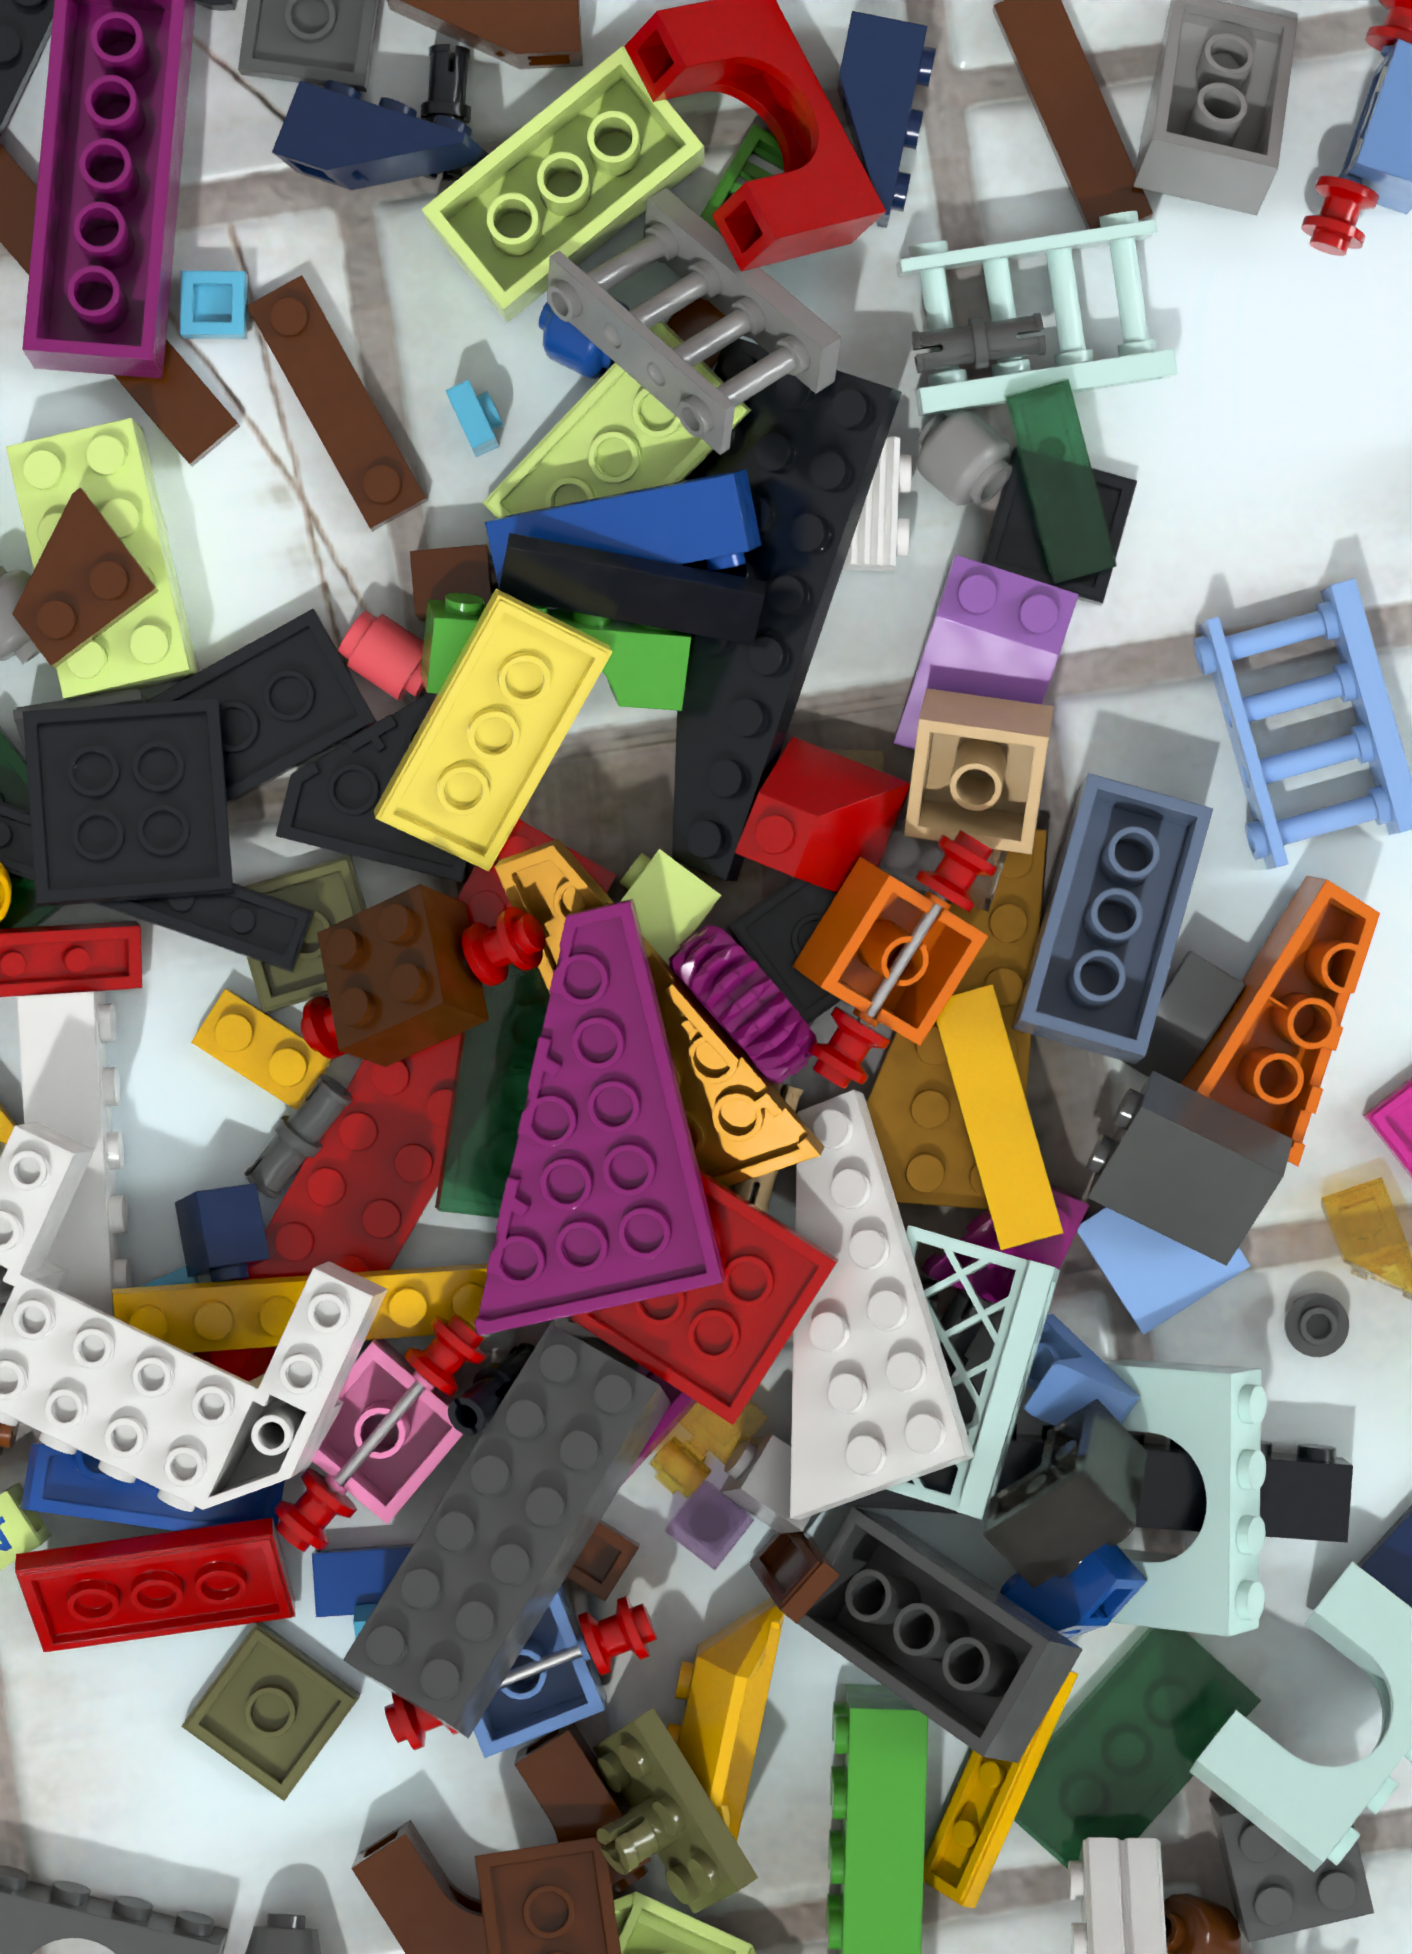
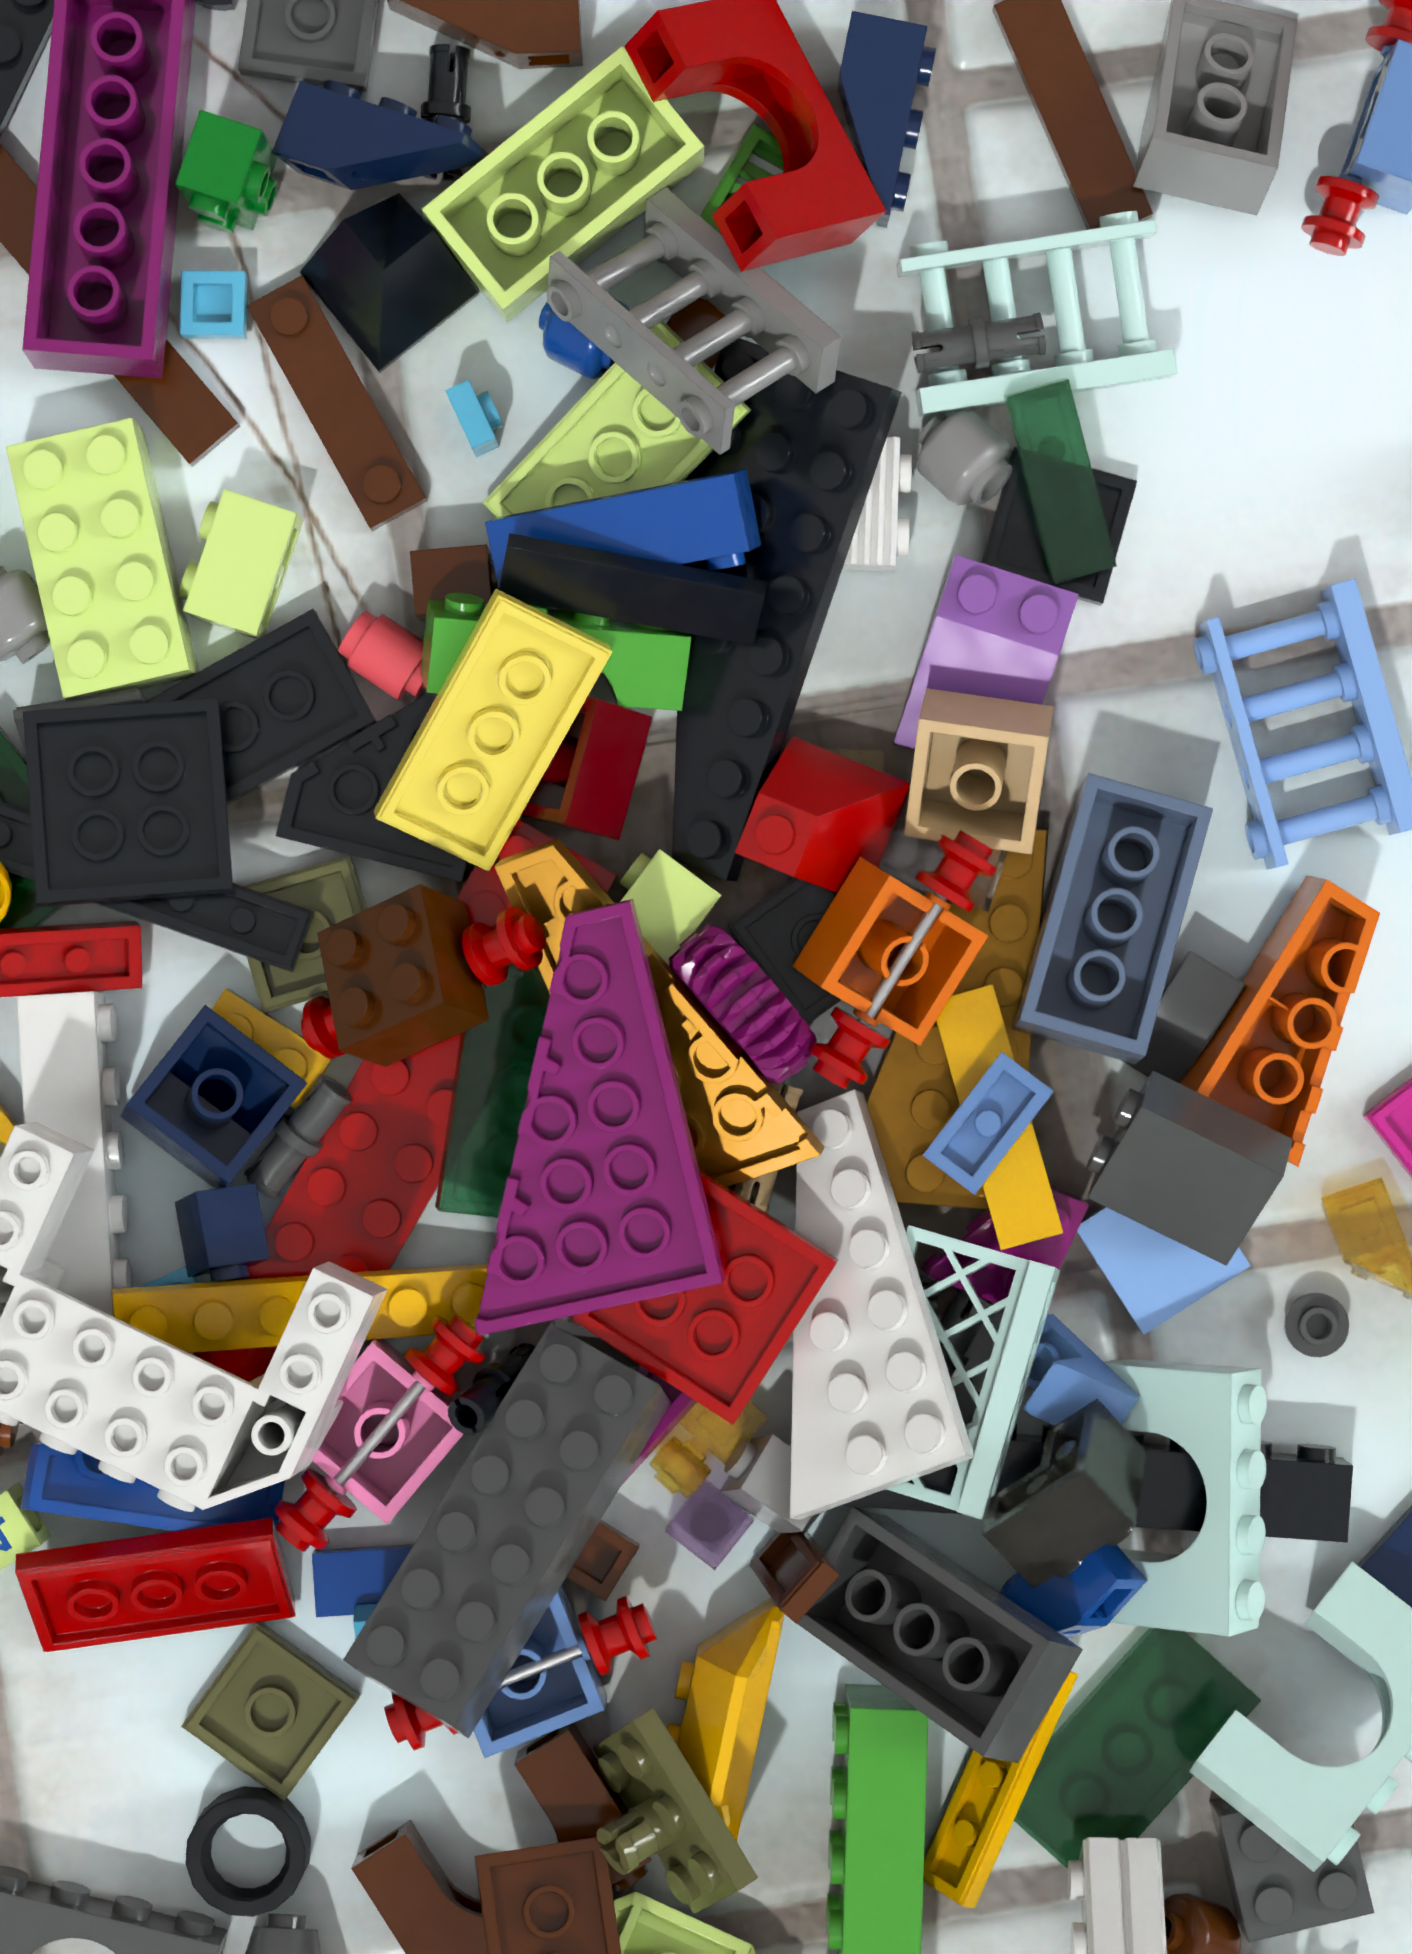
reddish brown wing [12,487,159,668] -> none
none -> dark blue slope [120,1005,307,1189]
none -> green brick [175,110,278,233]
none -> yellowish green brick [179,489,304,639]
none -> black tyre [185,1786,311,1917]
none -> black slope [300,193,479,373]
none -> dark red slope [521,697,652,841]
none -> medium blue plate [923,1052,1054,1195]

